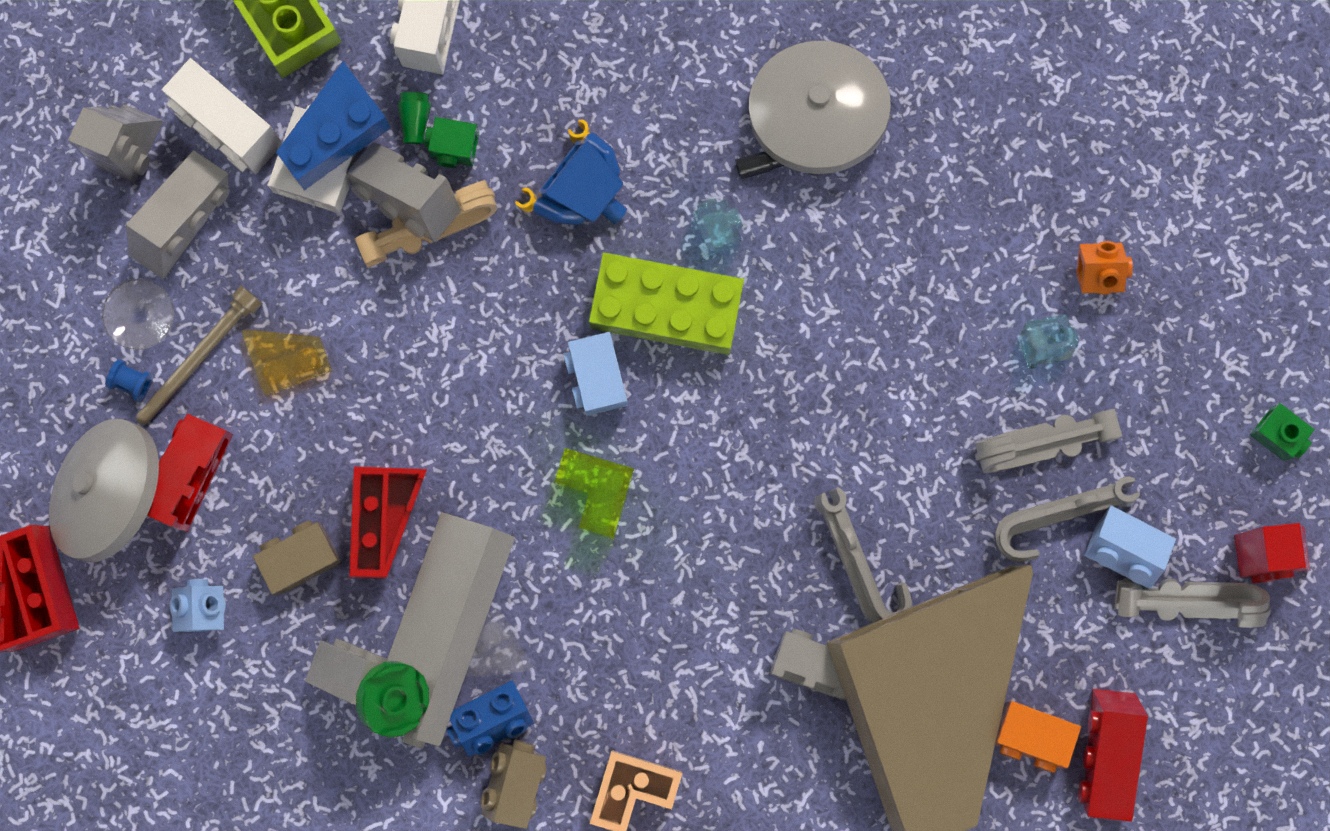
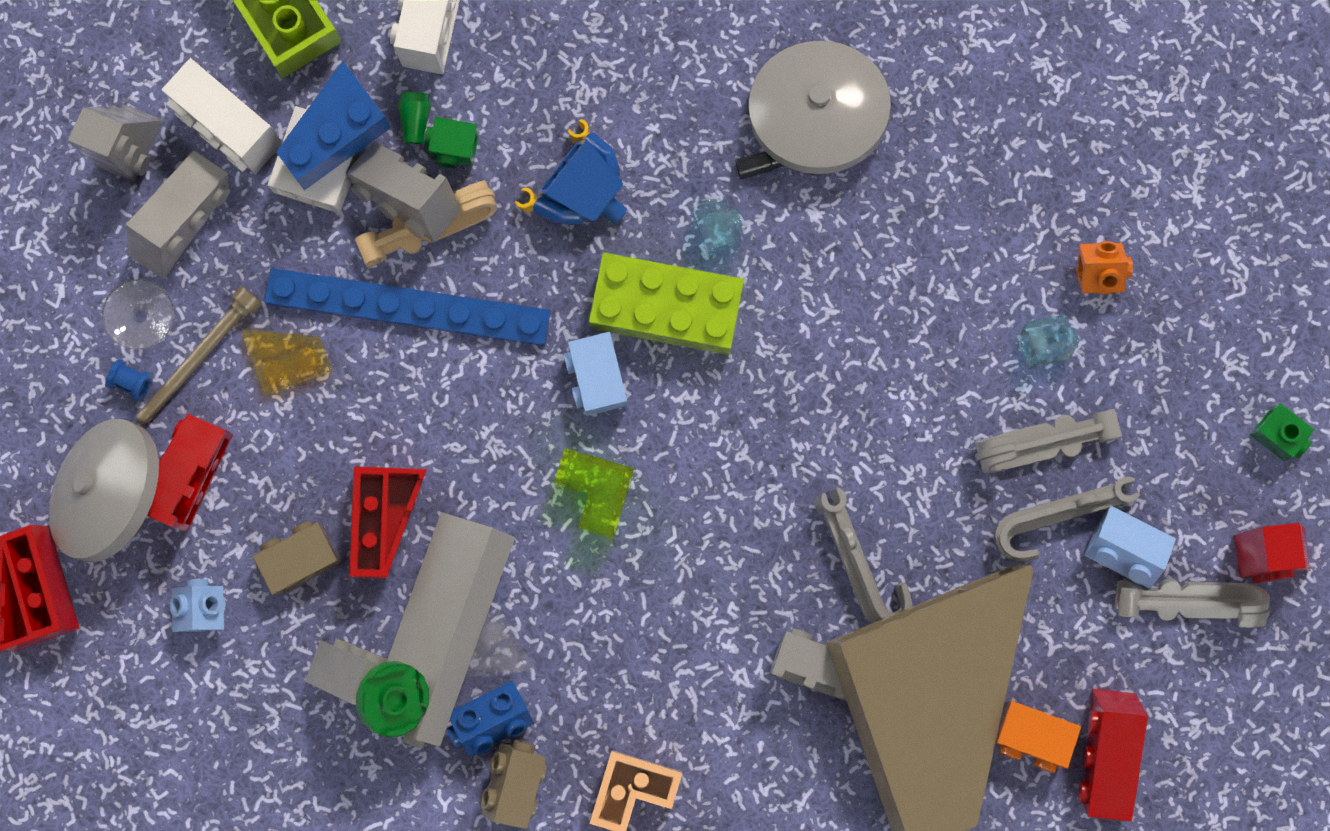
none -> blue plate [264,268,551,346]

